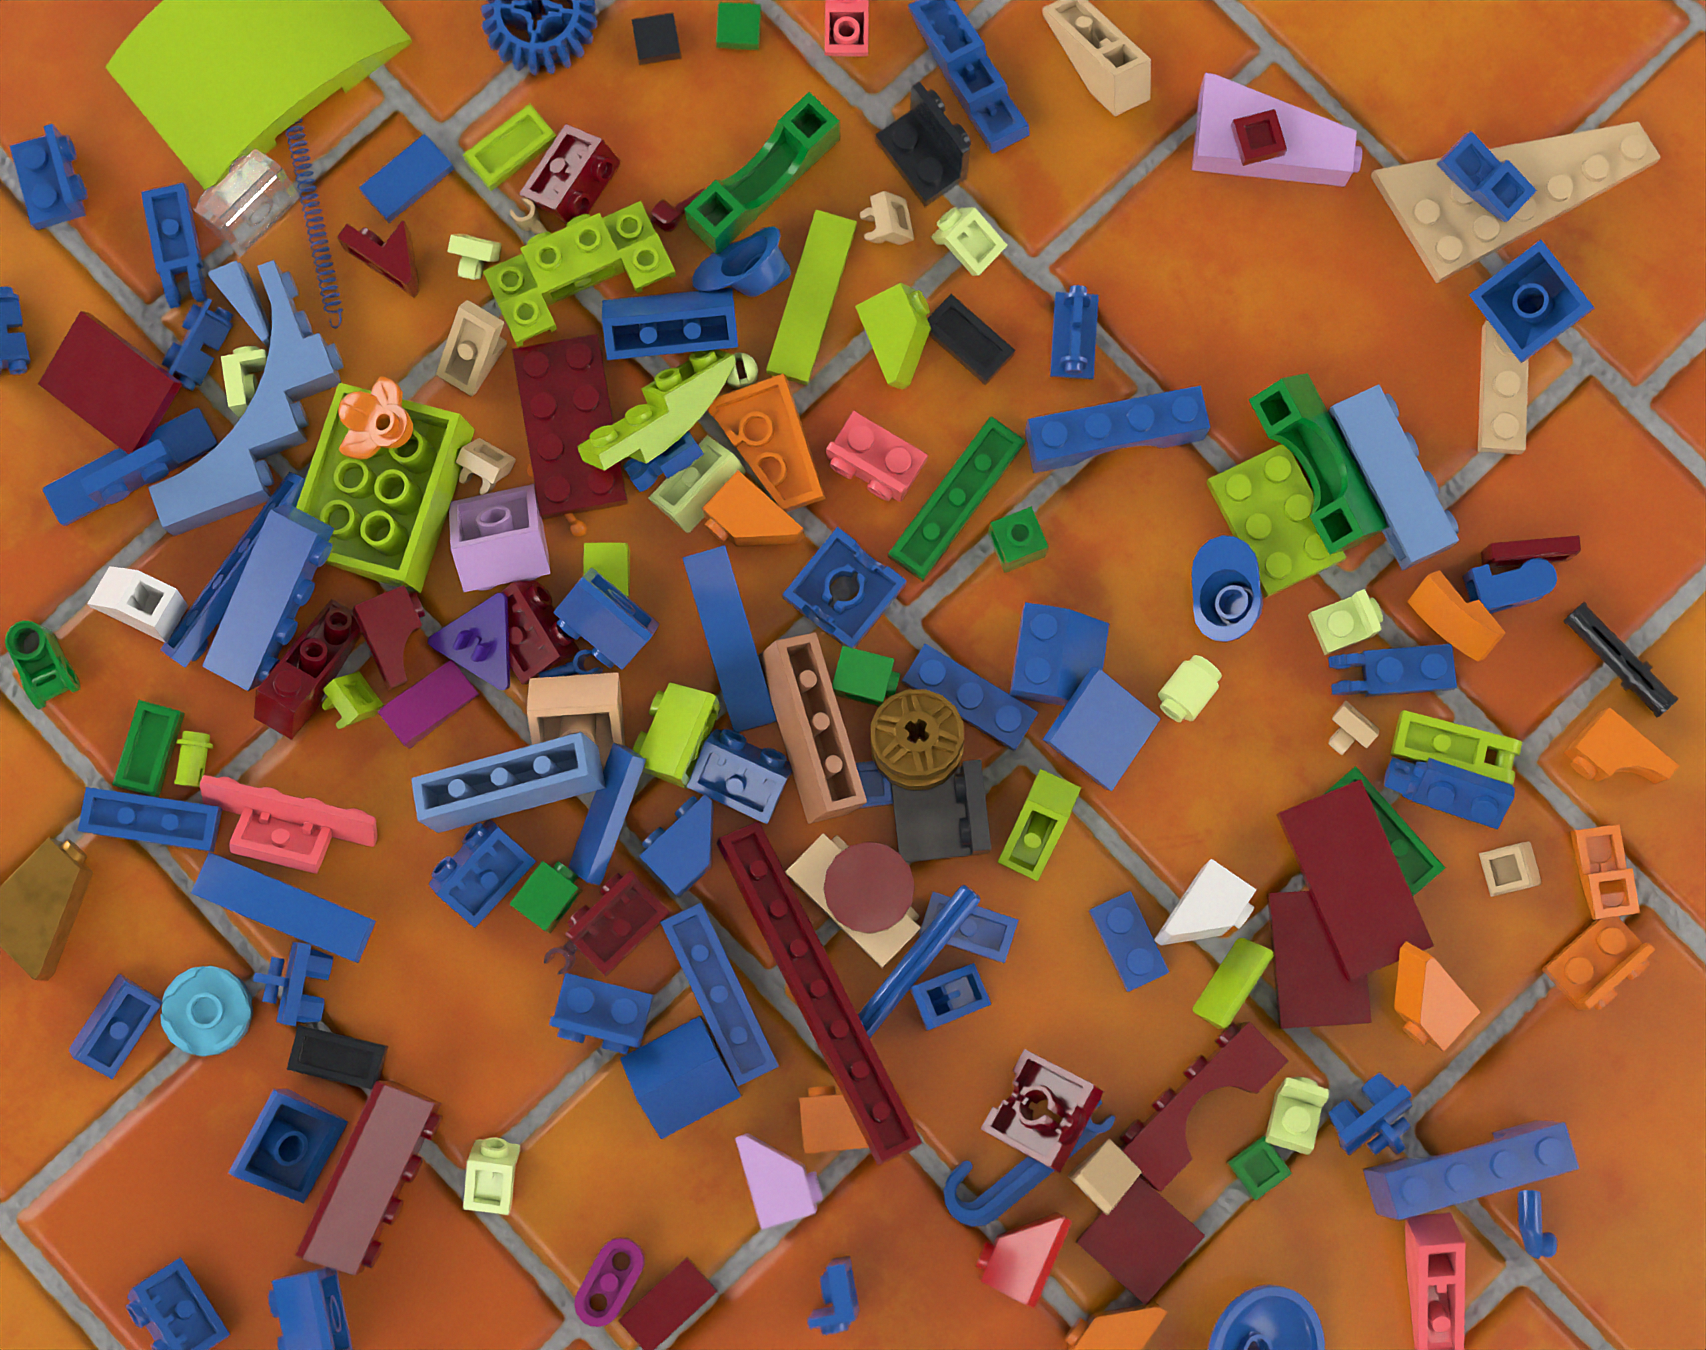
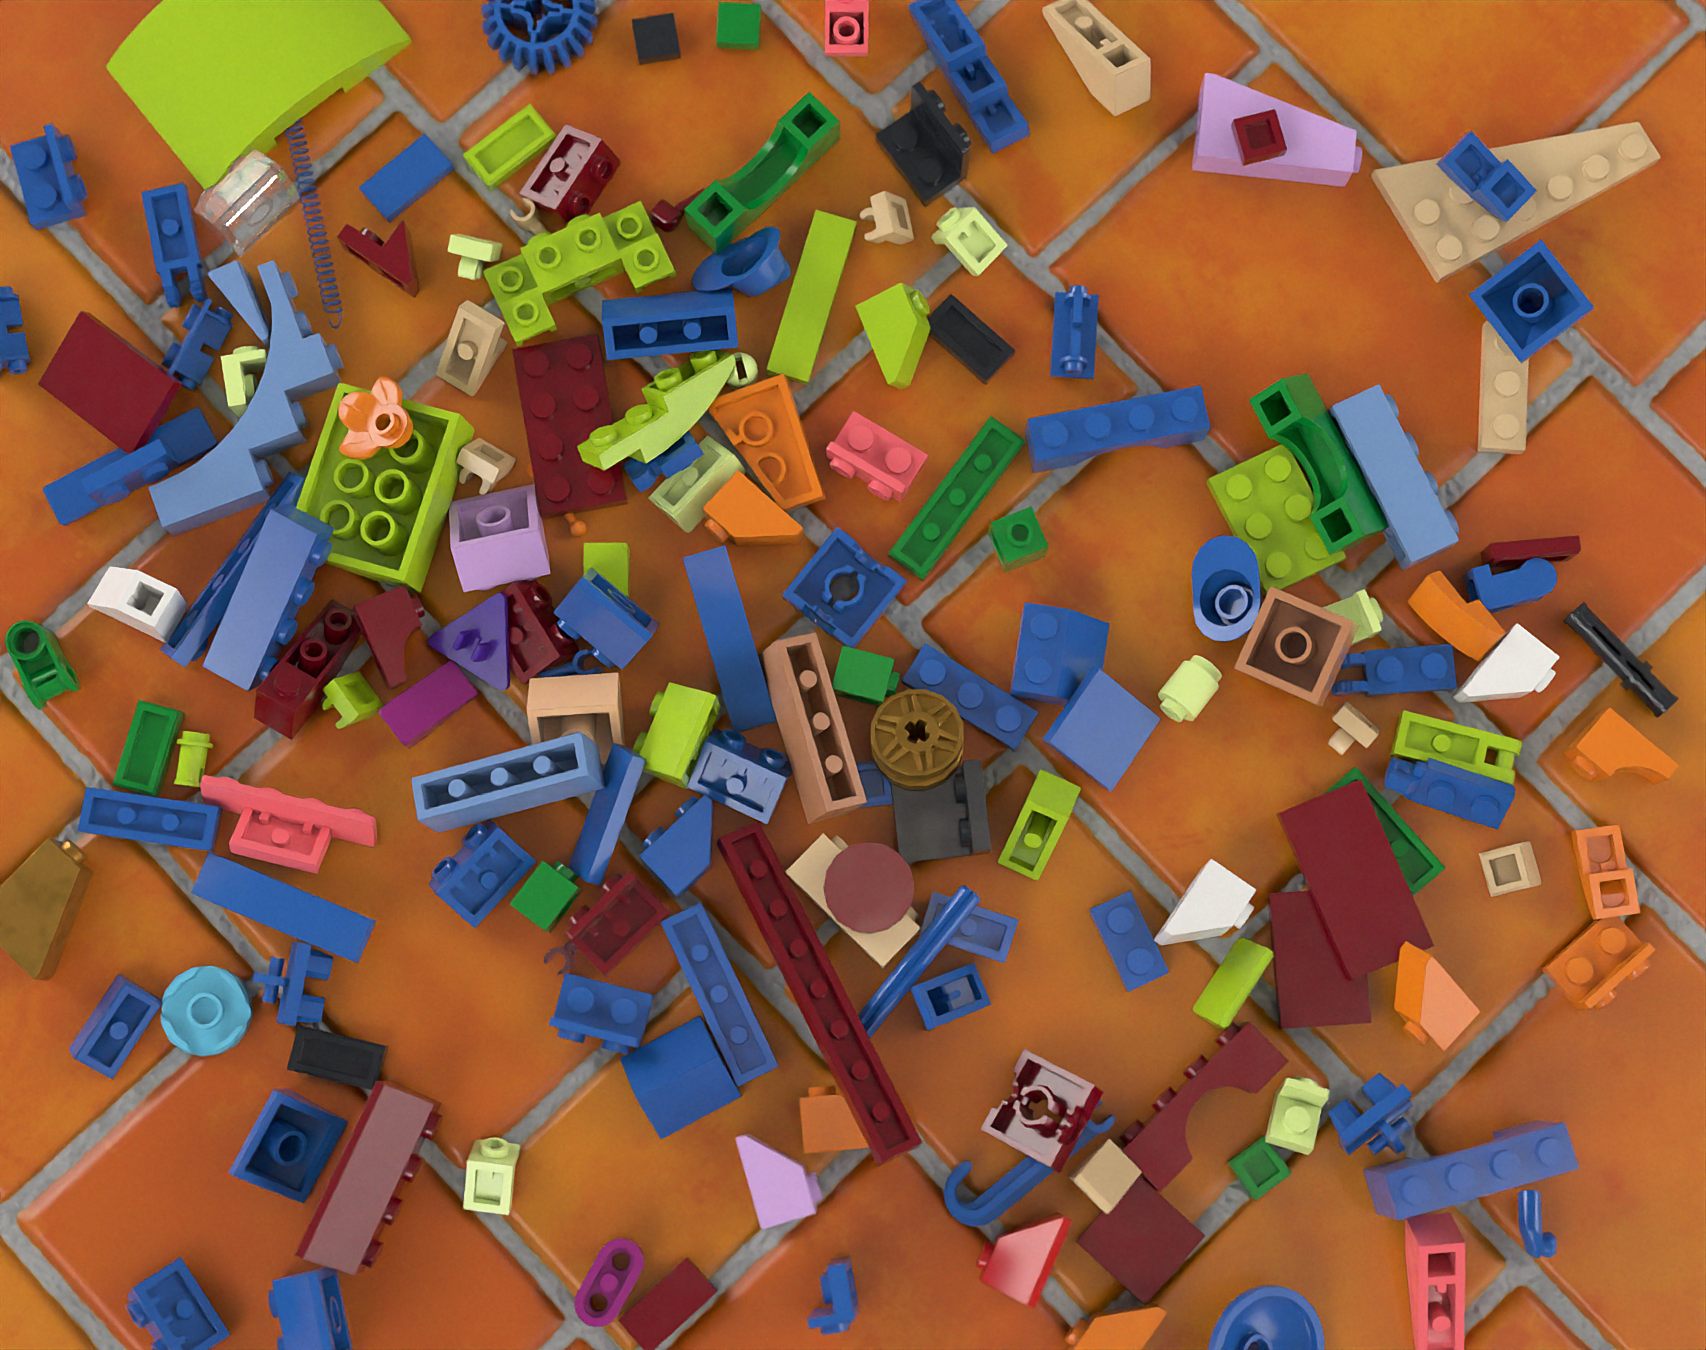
none -> nougat brick [1234,586,1360,707]
none -> white slope [1452,623,1559,703]

